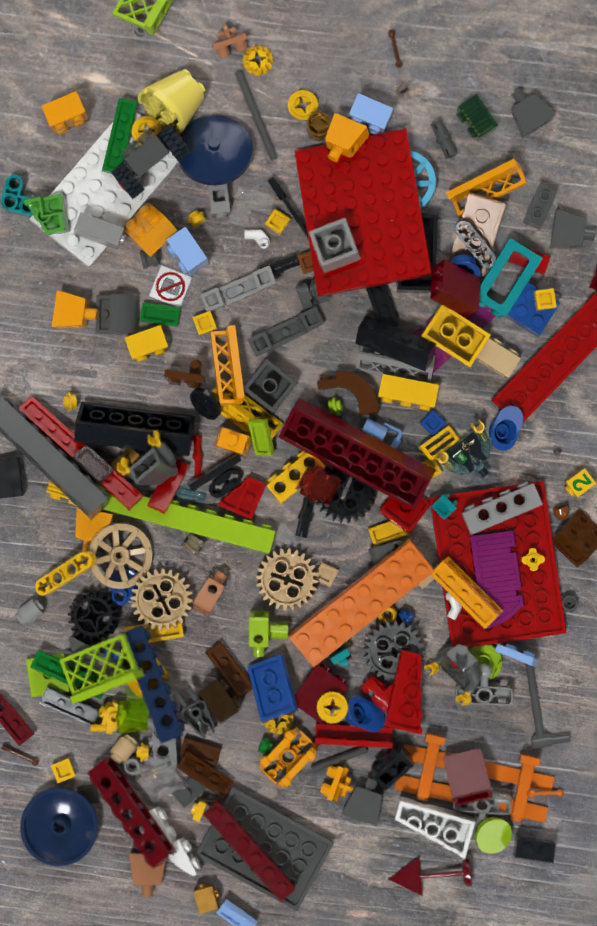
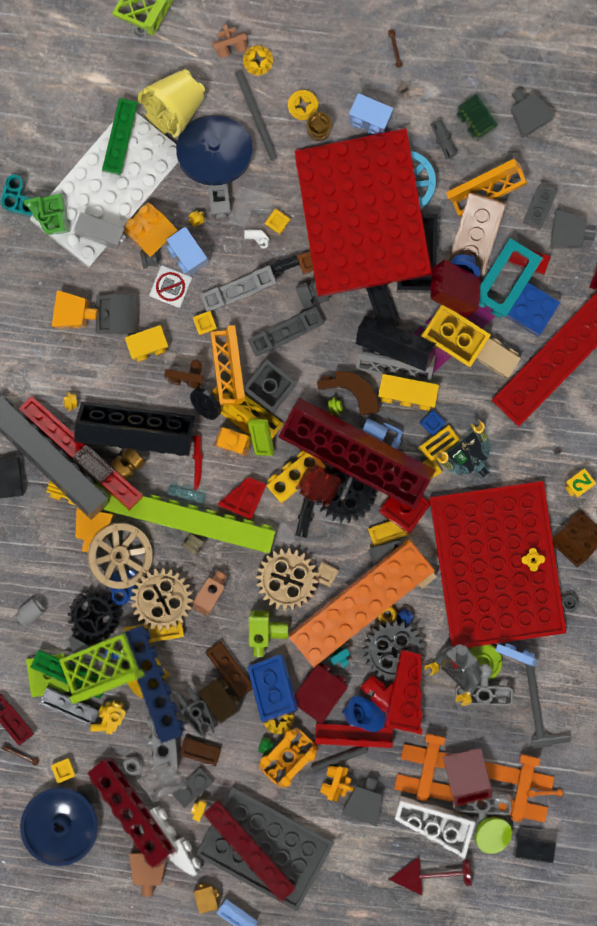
yellow beam [35,551,97,596] -> none
light orange brick [41,91,89,135] -> none
tan brick [110,734,138,764] -> none
brick [111,125,191,199] -> none
clear neon green piece [116,699,150,733] -> none
dark grey torso [117,430,178,485] -> none
yellow gear [132,116,162,143] -> none
yellow plate [136,742,149,762] -> none
green tile [140,302,181,327] -> none
red tile [147,459,190,514] -> none
reddish brown tile [176,750,234,799] -> none
black tile [186,453,241,491] -> none
black beam [209,470,242,498] -> none
black piece [268,177,309,240] -> none
light grey brick [309,218,361,273] -> none
yellow gear [317,692,348,723] -> none
light orange torso [325,113,370,162] -> none
black brick [371,743,414,790] -> none
teal tile [431,493,457,520] -> none
light orange fence [431,556,503,629] -> none
white arm [446,592,462,620] -> none
beam [455,219,496,268] -> none
light grey brick [461,482,543,535] -> none
magenta piece [470,531,524,629] -> none
blue piece [488,406,523,451] -> none
yellow plate [533,288,557,311] -> none
dark orange hinge [553,505,569,520] -> none

